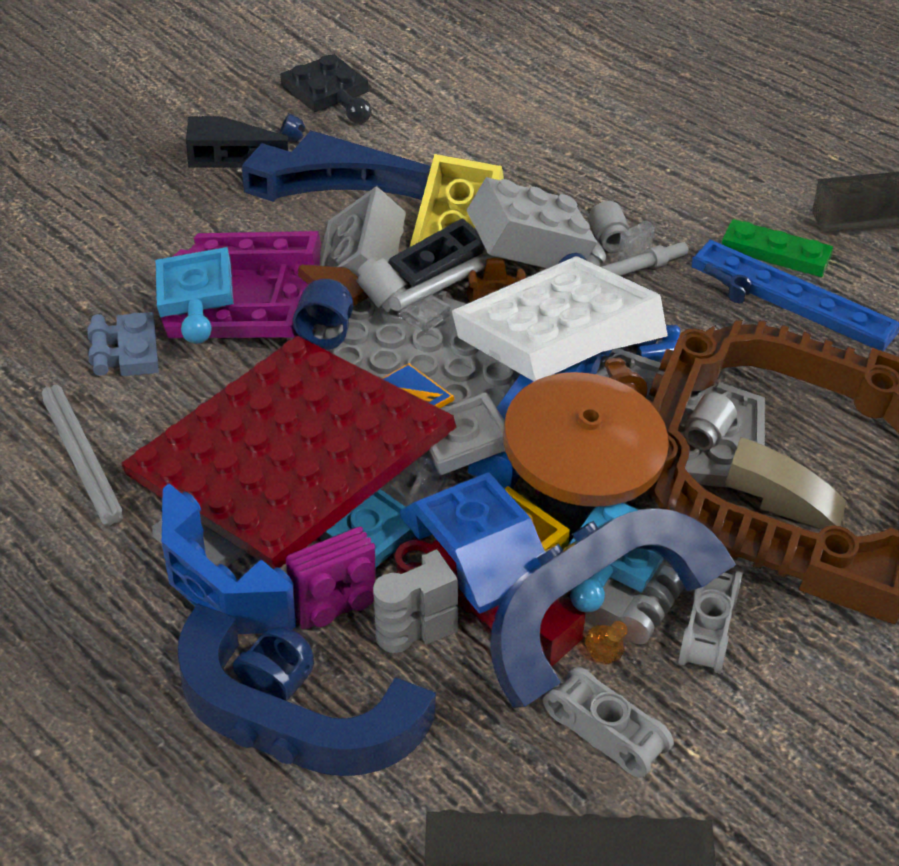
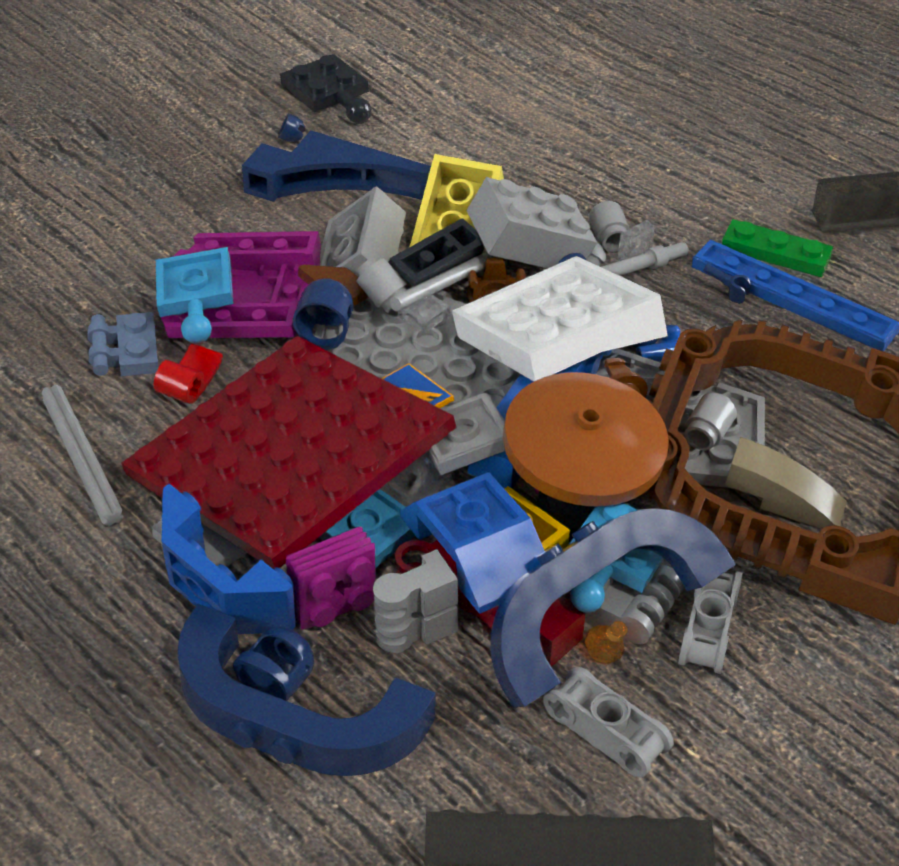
black slope [186,116,289,168] -> none
none -> red panel [153,343,223,404]

